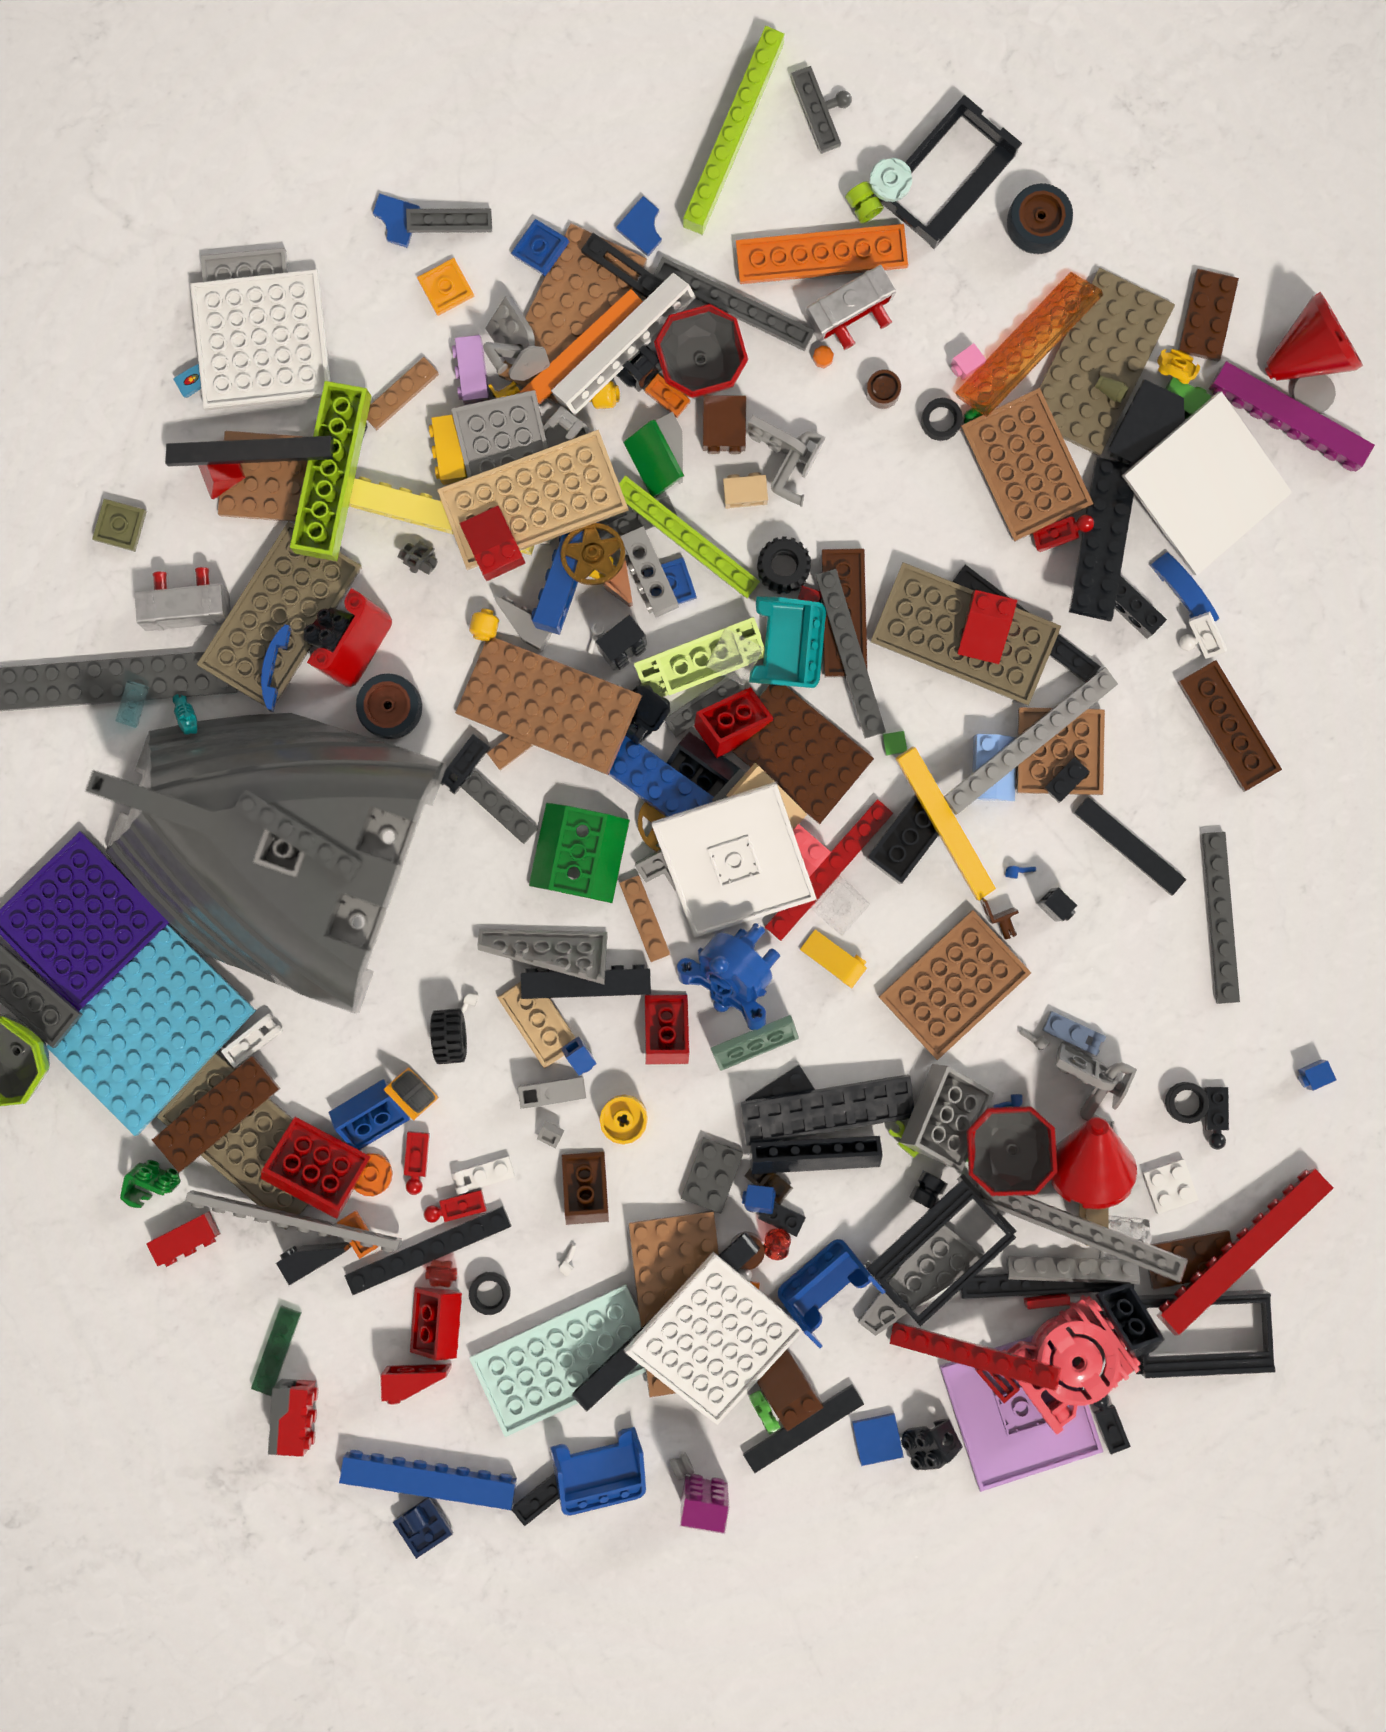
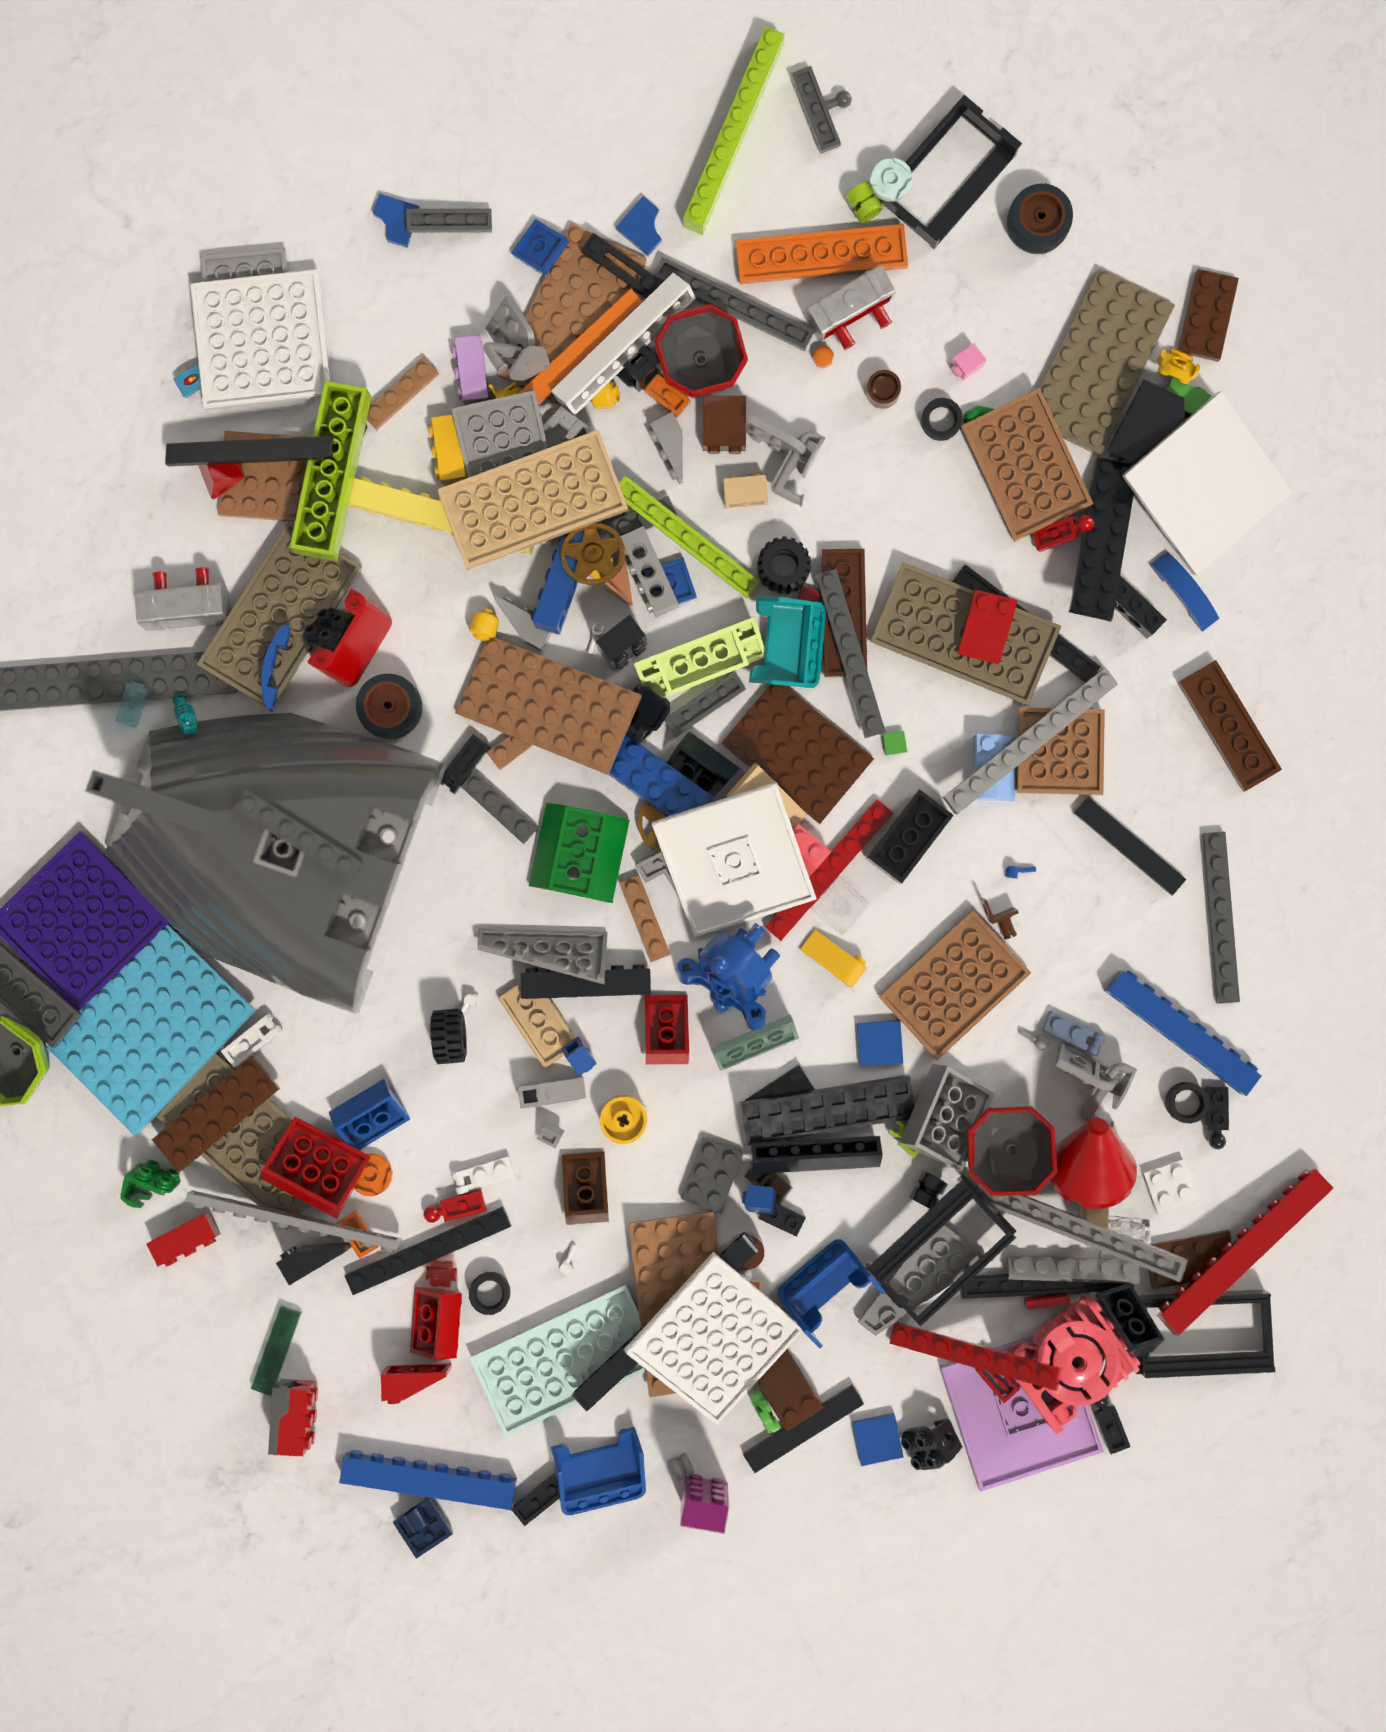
olive plate [92,499,147,552] -> none
tile [383,1067,439,1121] -> none
dark grey piece [398,540,438,575] -> none
red plate [404,1131,430,1195] -> none
light orange tile [417,258,475,316] -> none
red slope [459,505,526,582] -> none
green tile [623,420,684,498] -> none
red slope [694,687,773,758] -> none
clear tile [706,628,764,686] -> none
clear red piece [763,1228,791,1260] -> none
yellow tile [895,746,996,900] -> none
clear orange plate [955,272,1103,417] -> none
blue hand [993,1094,1023,1108] -> none
black brick [1037,887,1078,922] -> none
black plate [1044,757,1090,803] -> none
olive cone [1095,376,1129,403] -> none
white plate [1179,611,1227,659] -> none
magenta brick [1209,361,1375,472] -> none
red cone [1265,292,1363,381] -> none
light grey tile [1292,375,1336,414] -> none
blue brick [1298,1059,1337,1091] -> none
none -> blue tile [857,1020,903,1066]
none -> blue brick [1104,970,1262,1096]

